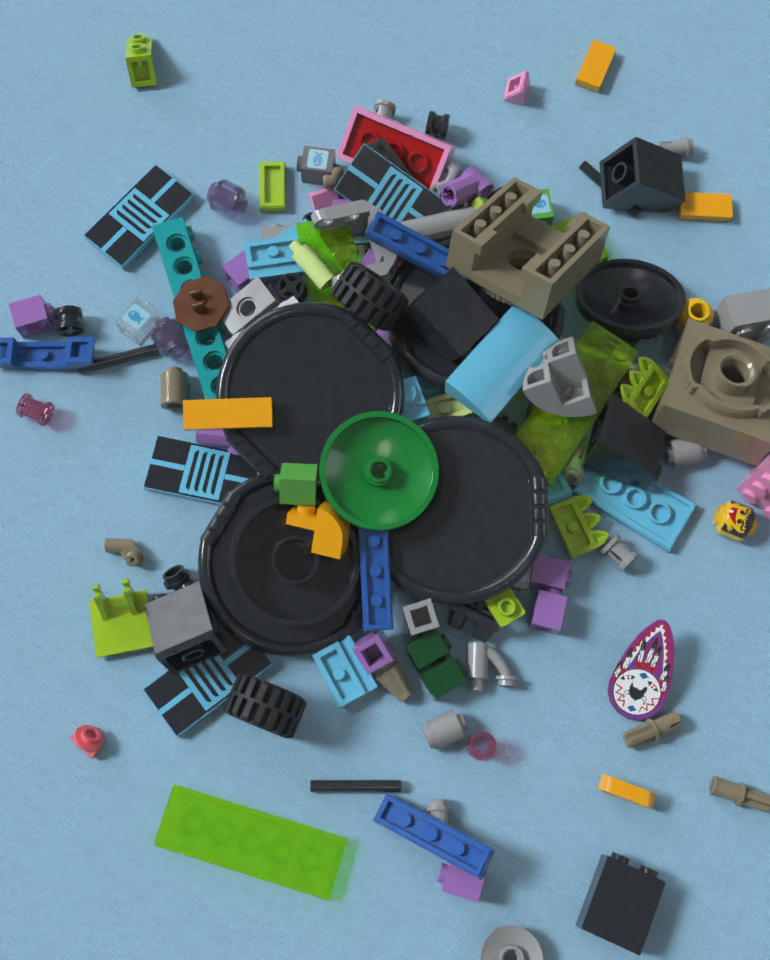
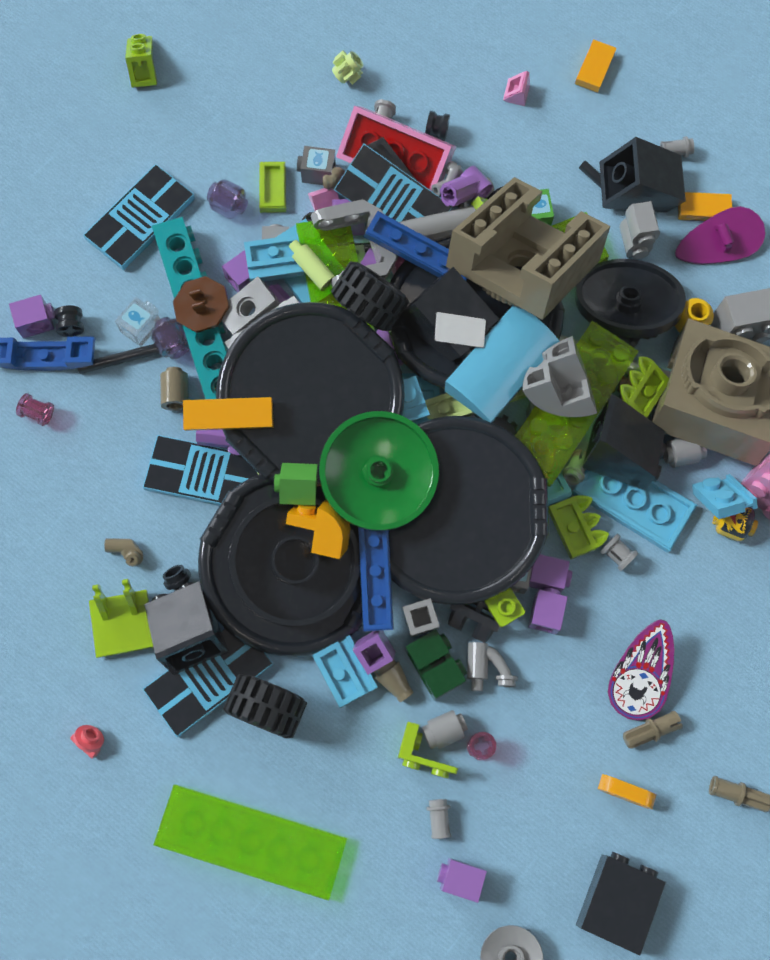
black wheel [277,273,308,303] -> none
black piece [310,780,401,792] -> none
blue tile [373,793,495,880] -> none
none -> yellowish green gear [332,50,364,85]
none -> lime bracket [397,722,458,779]
none -> white sticker [435,312,486,347]
none -> light grey brick [619,201,660,259]
none -> magenta shield [675,206,765,264]
none -> medium azure plate [692,474,758,519]

